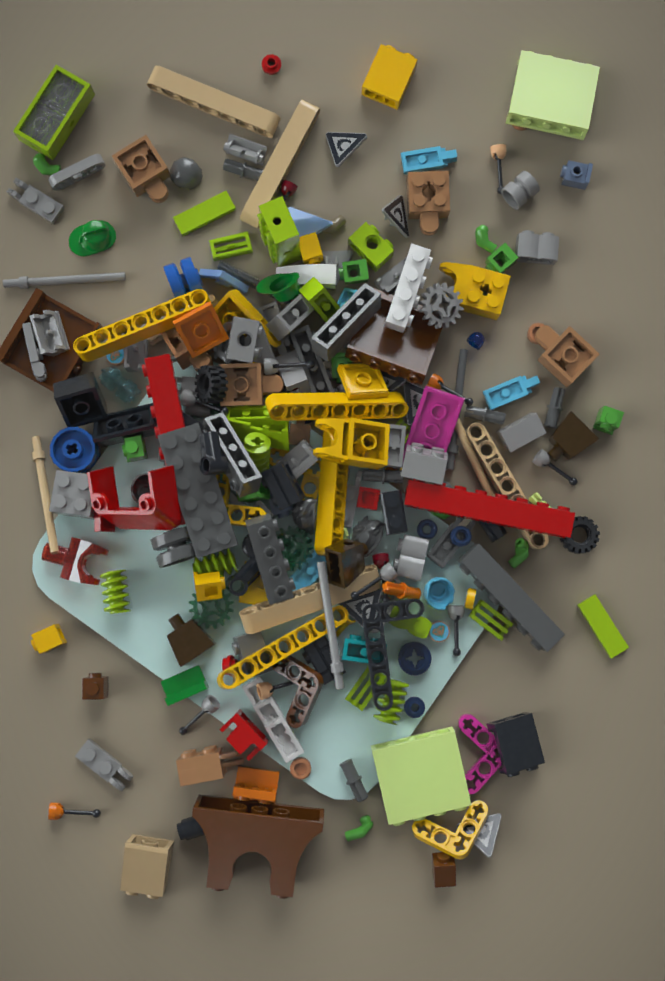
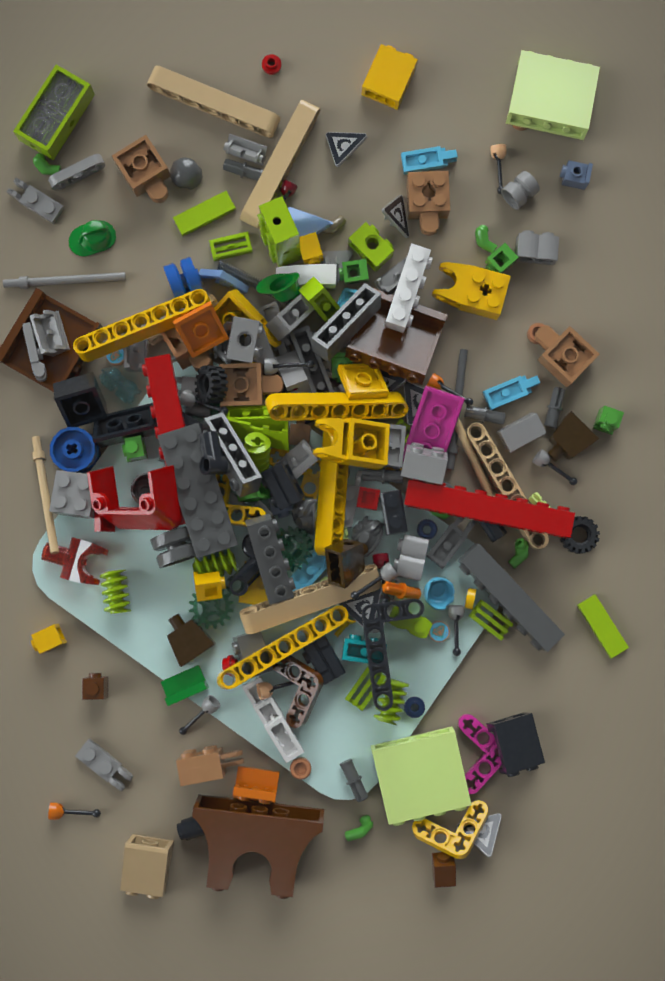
red panel [219,709,269,761] -> none
light grey bar [317,561,344,689] -> none
dark blue gear [398,642,432,676] -> none
light grey gear [418,283,464,329] -> none
dark blue plate [450,526,472,547] -> none
clear blue hinge [467,332,485,350] -> none

